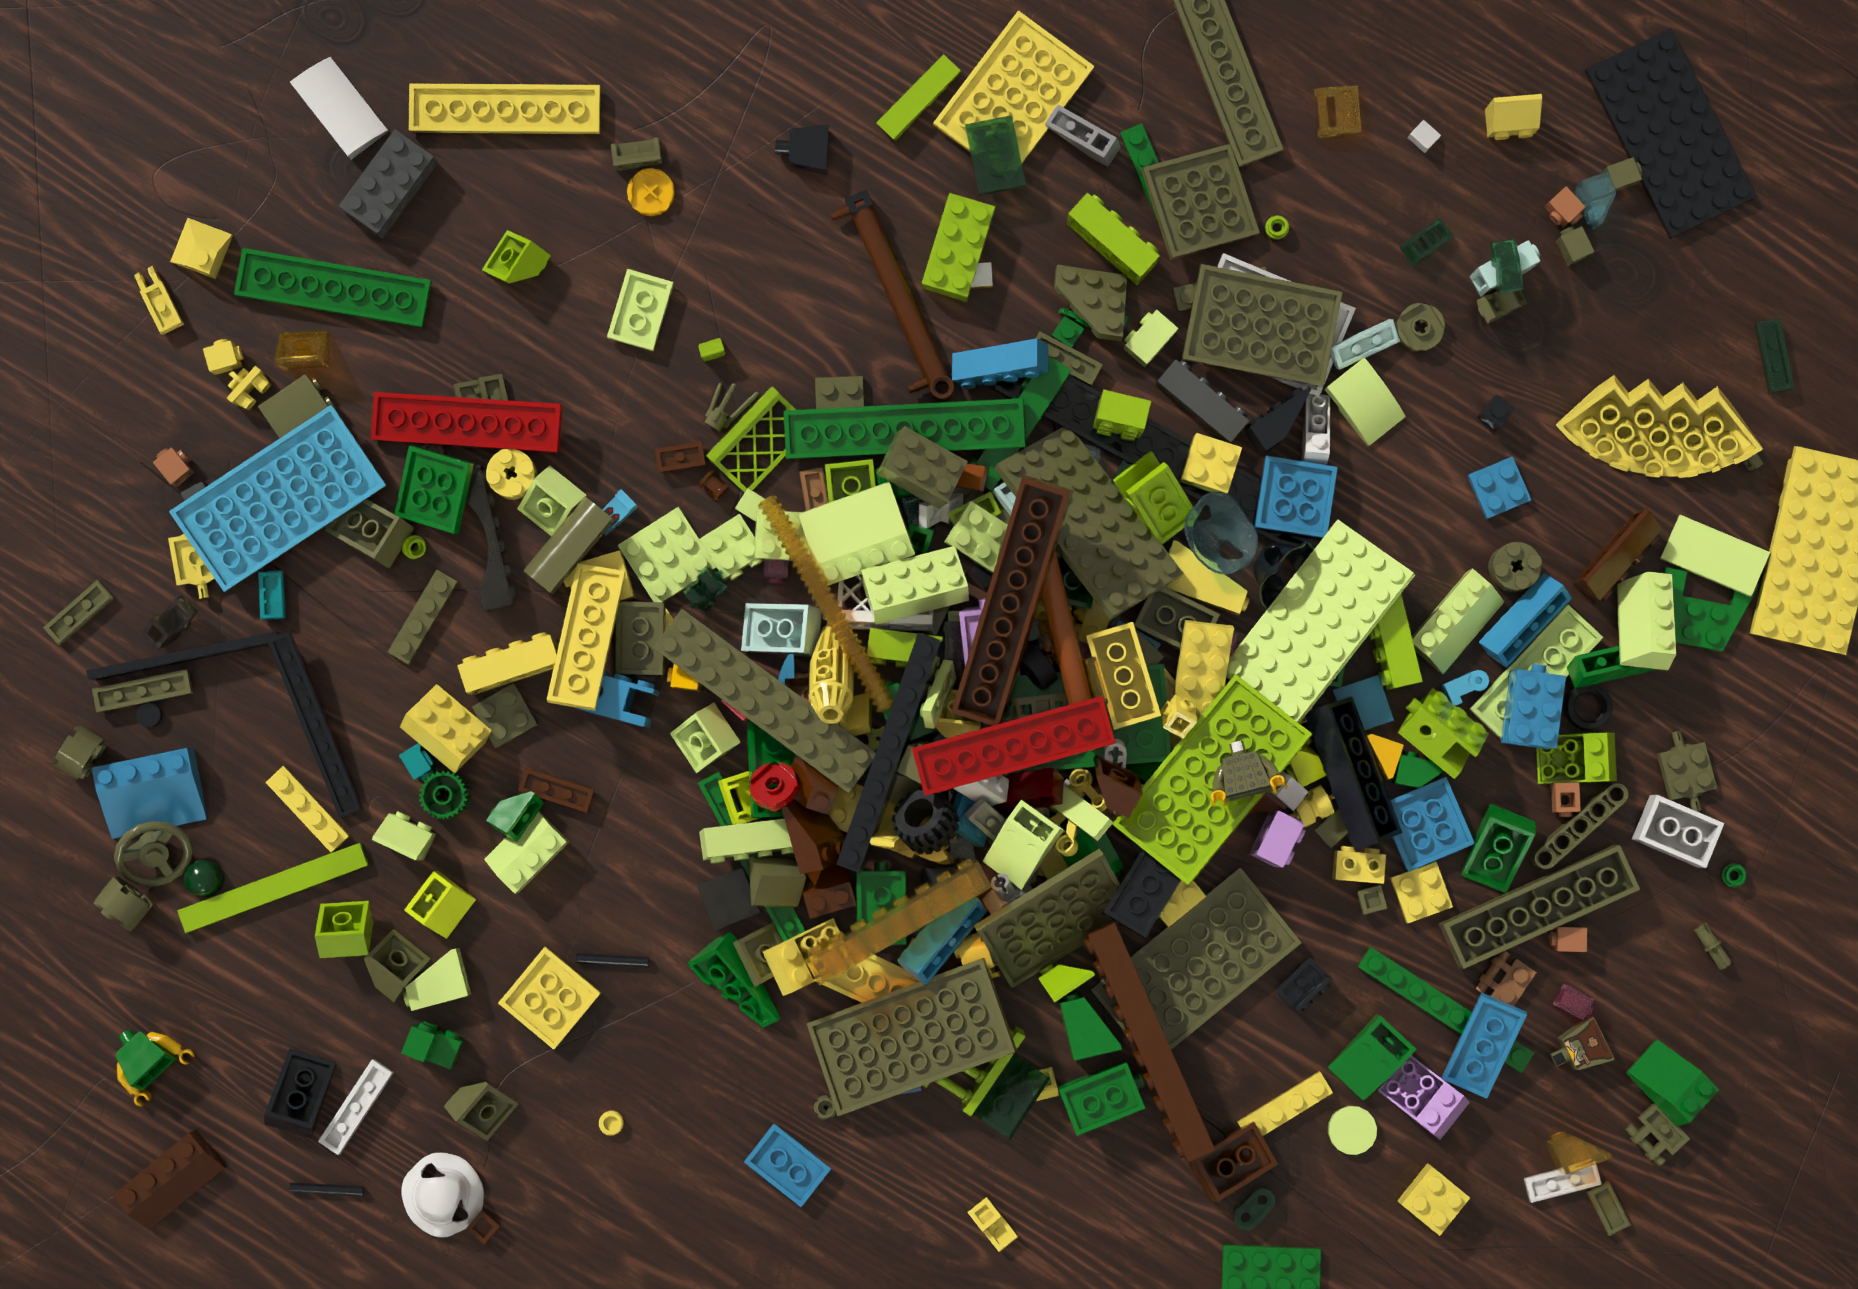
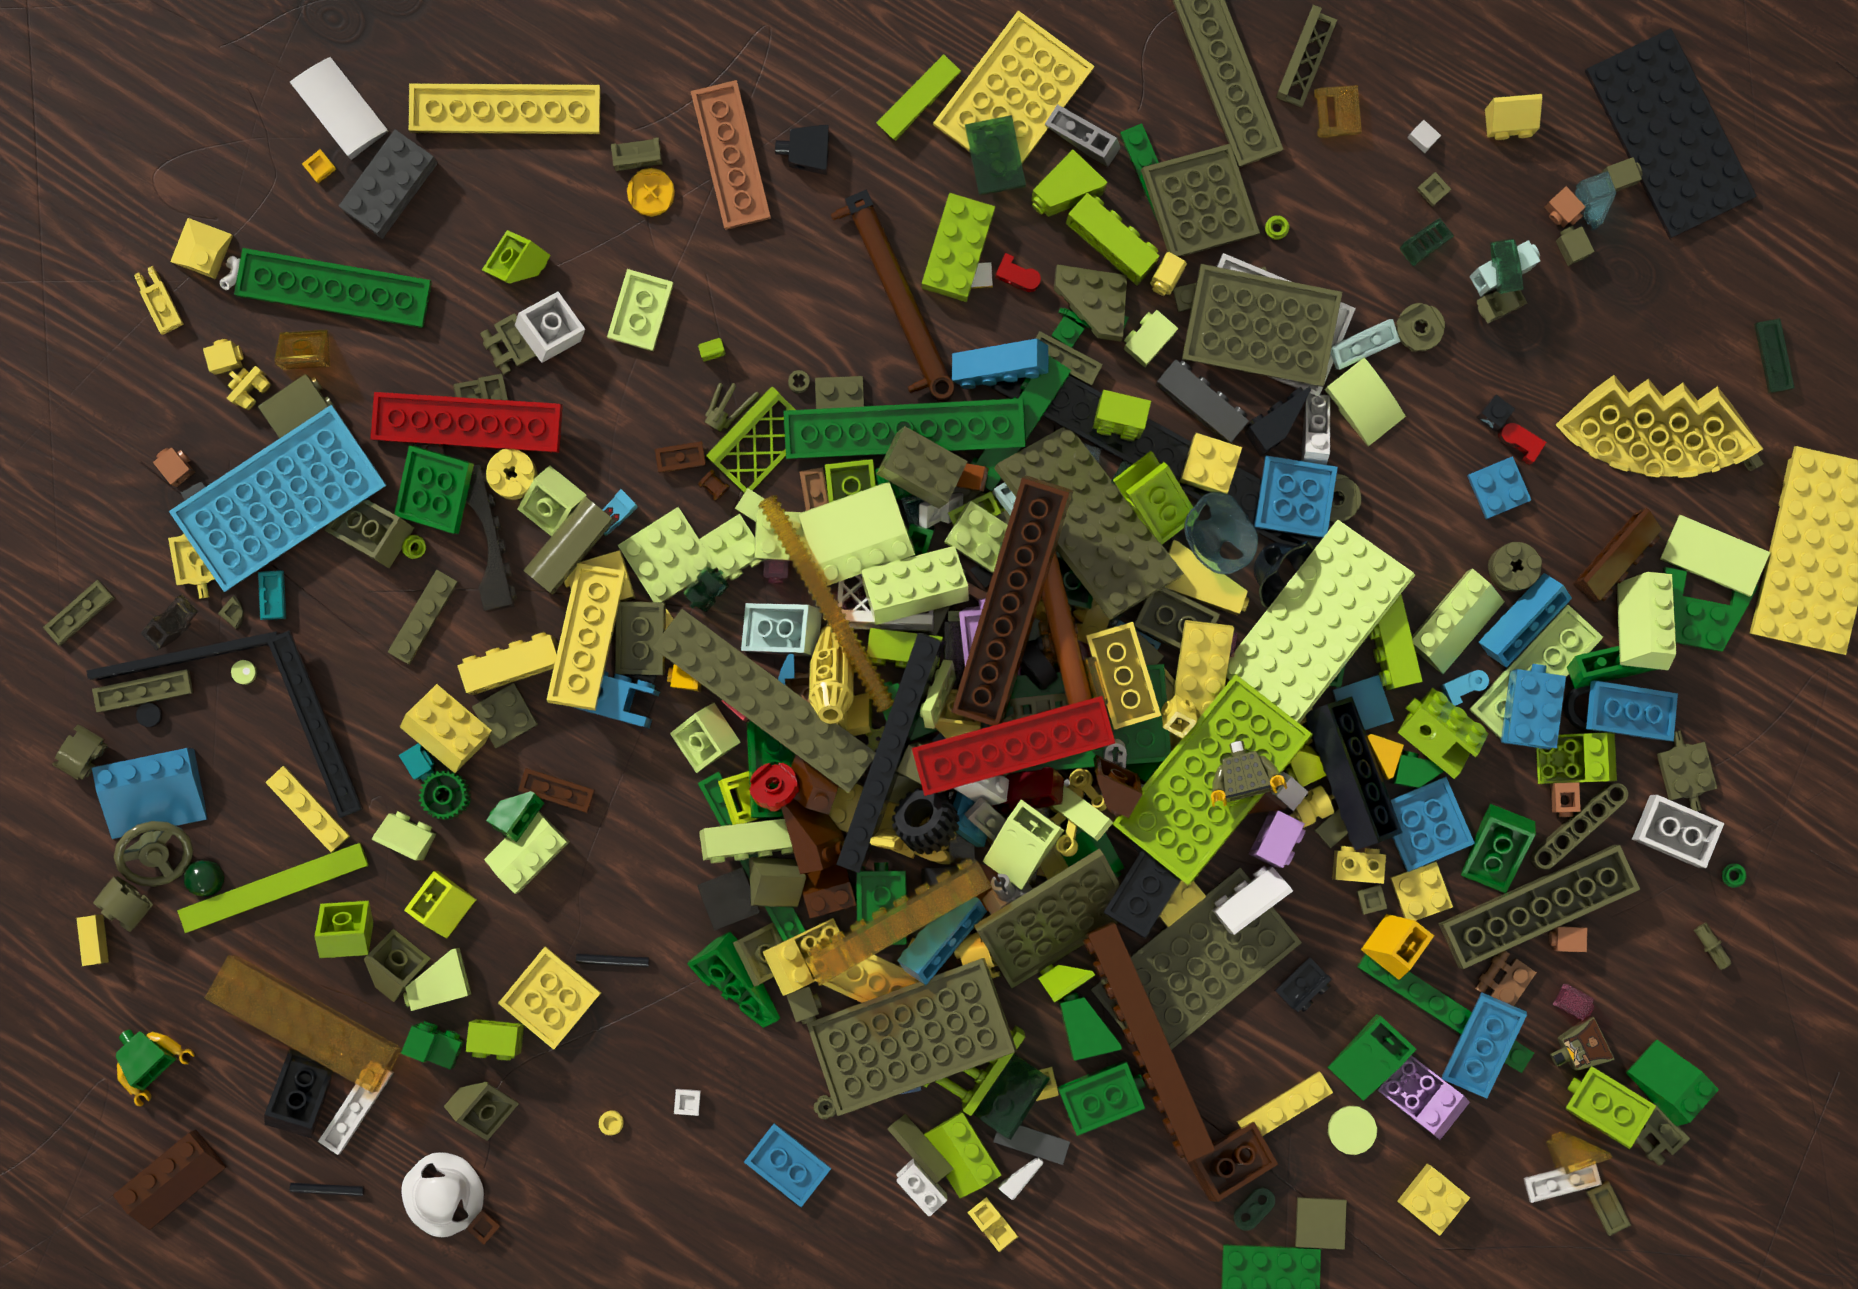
none -> light yellow panel [77,914,109,966]
none -> clear yellow brick [204,955,403,1093]
none -> olive tile [218,595,244,629]
none -> white arm [220,256,240,290]
none -> yellowish green tile [231,660,257,684]
none -> yellow tile [302,149,336,184]
none -> lime brick [466,1019,524,1060]
none -> olive plate [480,313,537,375]
none -> white brick [515,292,585,363]
none -> white plate [674,1089,701,1116]
none -> nougat plate [691,80,771,230]
none -> olive brick [787,985,822,1024]
none -> olive bush [788,370,810,393]
none -> olive tile [888,1114,953,1184]
none -> white panel [896,1159,947,1216]
none -> lime slope [924,1110,1001,1198]
none -> dark grey tile [993,1118,1070,1165]
none -> red leg [995,253,1041,293]
none -> white slope [998,1157,1043,1200]
none -> lime slope [1031,150,1108,217]
none -> light yellow brick [1150,252,1187,296]
none -> white slope [1212,866,1293,935]
none -> olive fence [1276,5,1337,108]
none -> olive tile [1295,1197,1347,1249]
none -> olive plate [1329,474,1361,523]
none -> yellow slope [1361,914,1434,980]
none -> olive plate [1416,172,1451,207]
none -> red leg [1498,423,1547,465]
none -> lime torso [1565,1066,1656,1149]
none -> dark azure plate [1586,681,1678,741]

